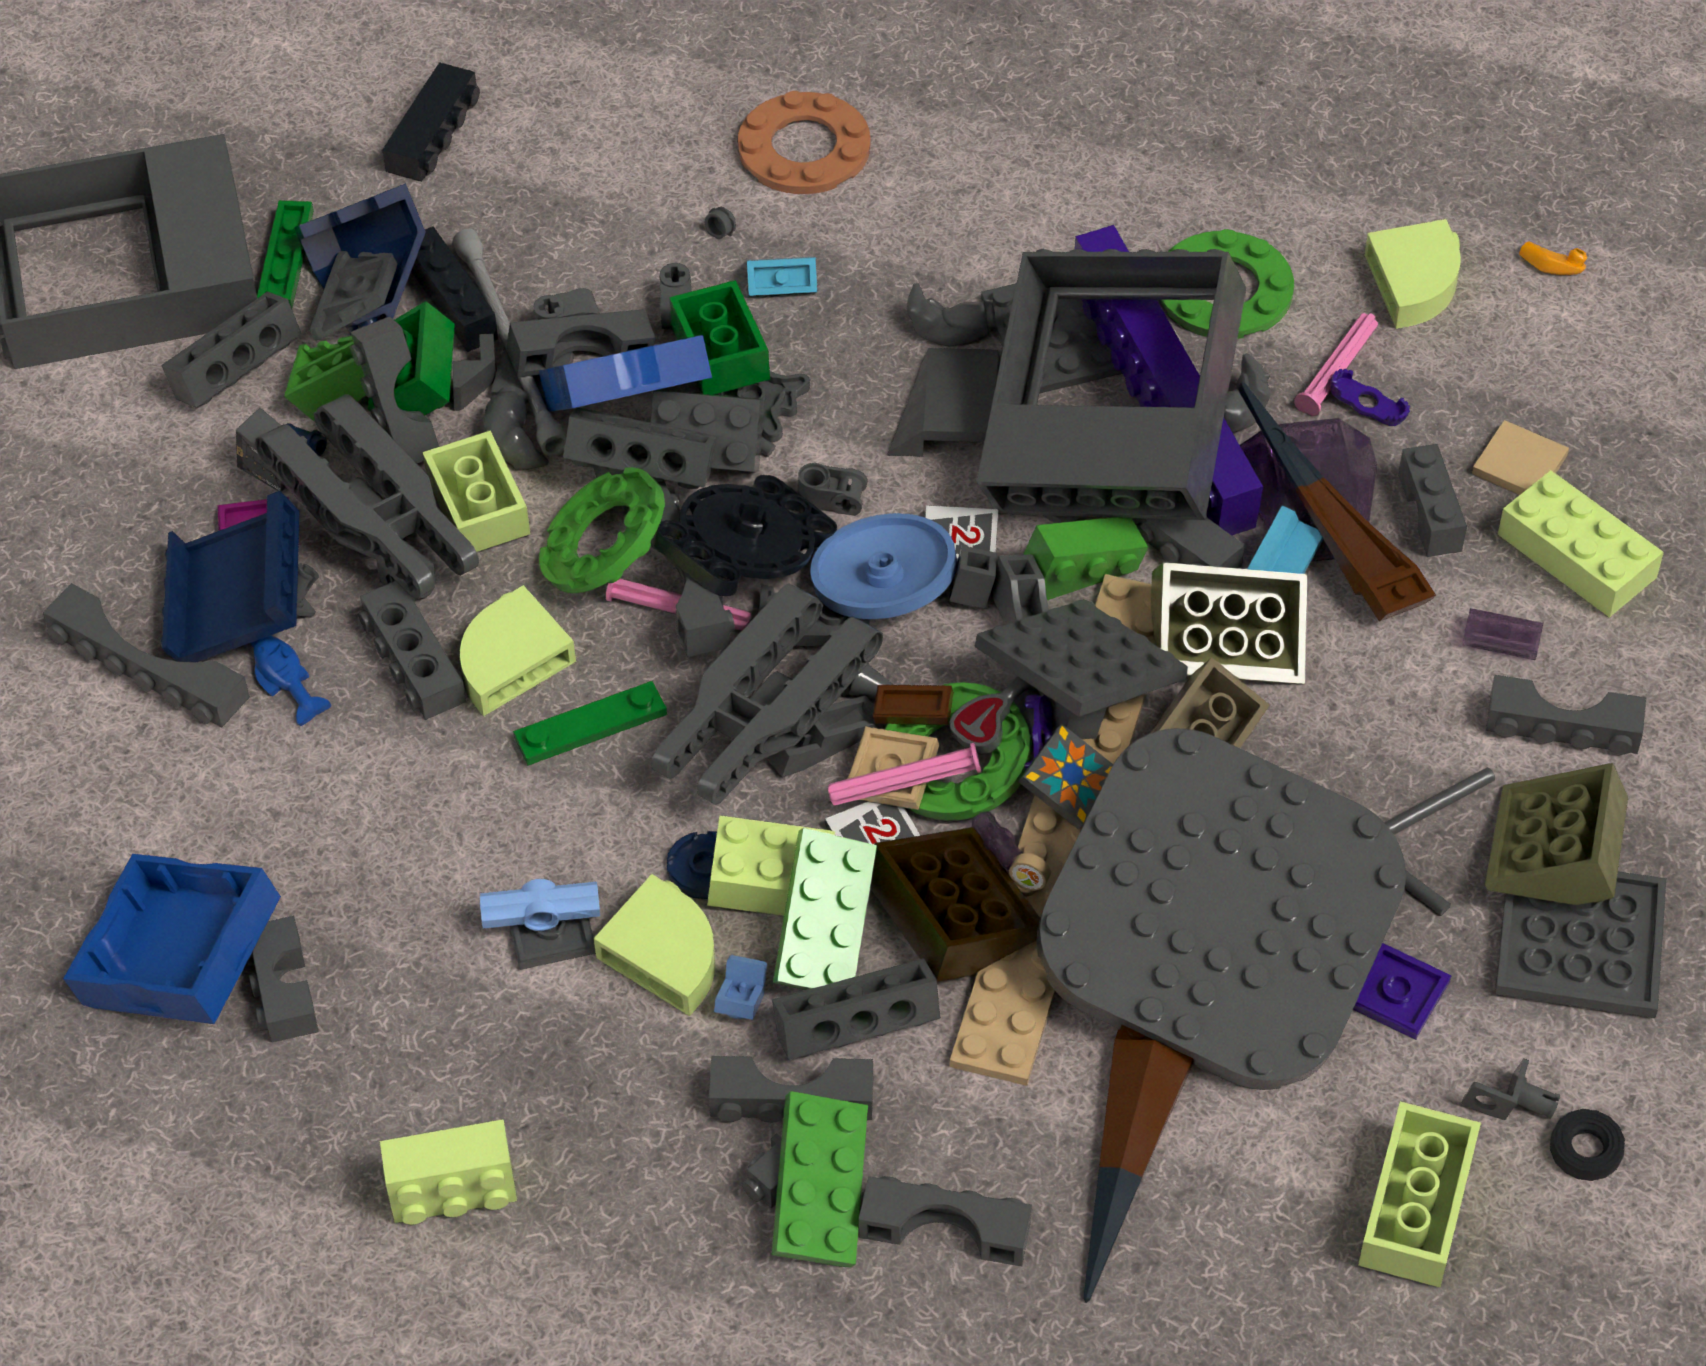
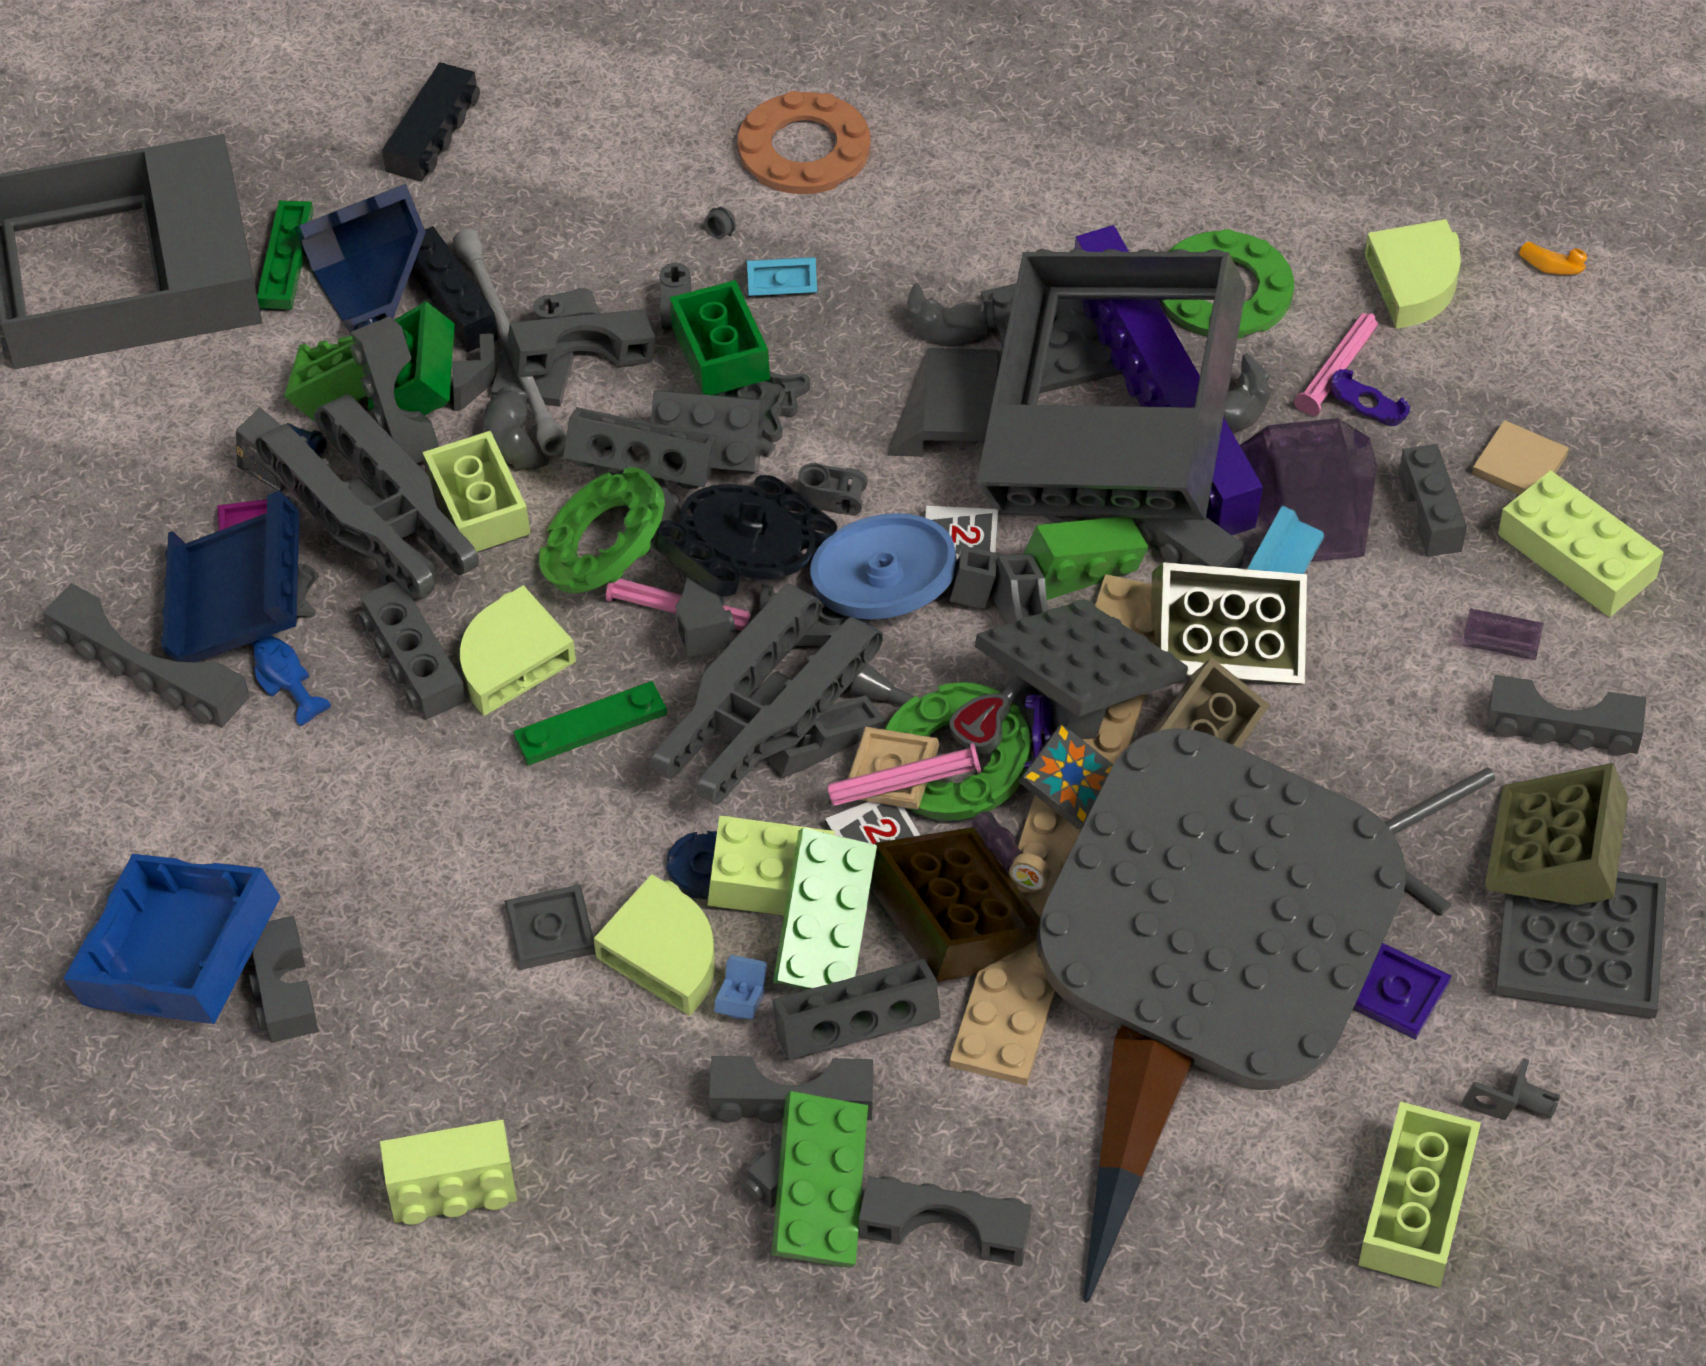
dark grey brick [161,291,302,408] -> none
dark grey wing [310,251,398,341] -> none
light blue piece [479,879,600,931] -> none
blue tile [539,335,712,412] -> none
reddish brown tile [873,685,954,725] -> none
reddish brown plate [1237,382,1436,622] -> none
black tyre [1550,1109,1625,1181] -> none

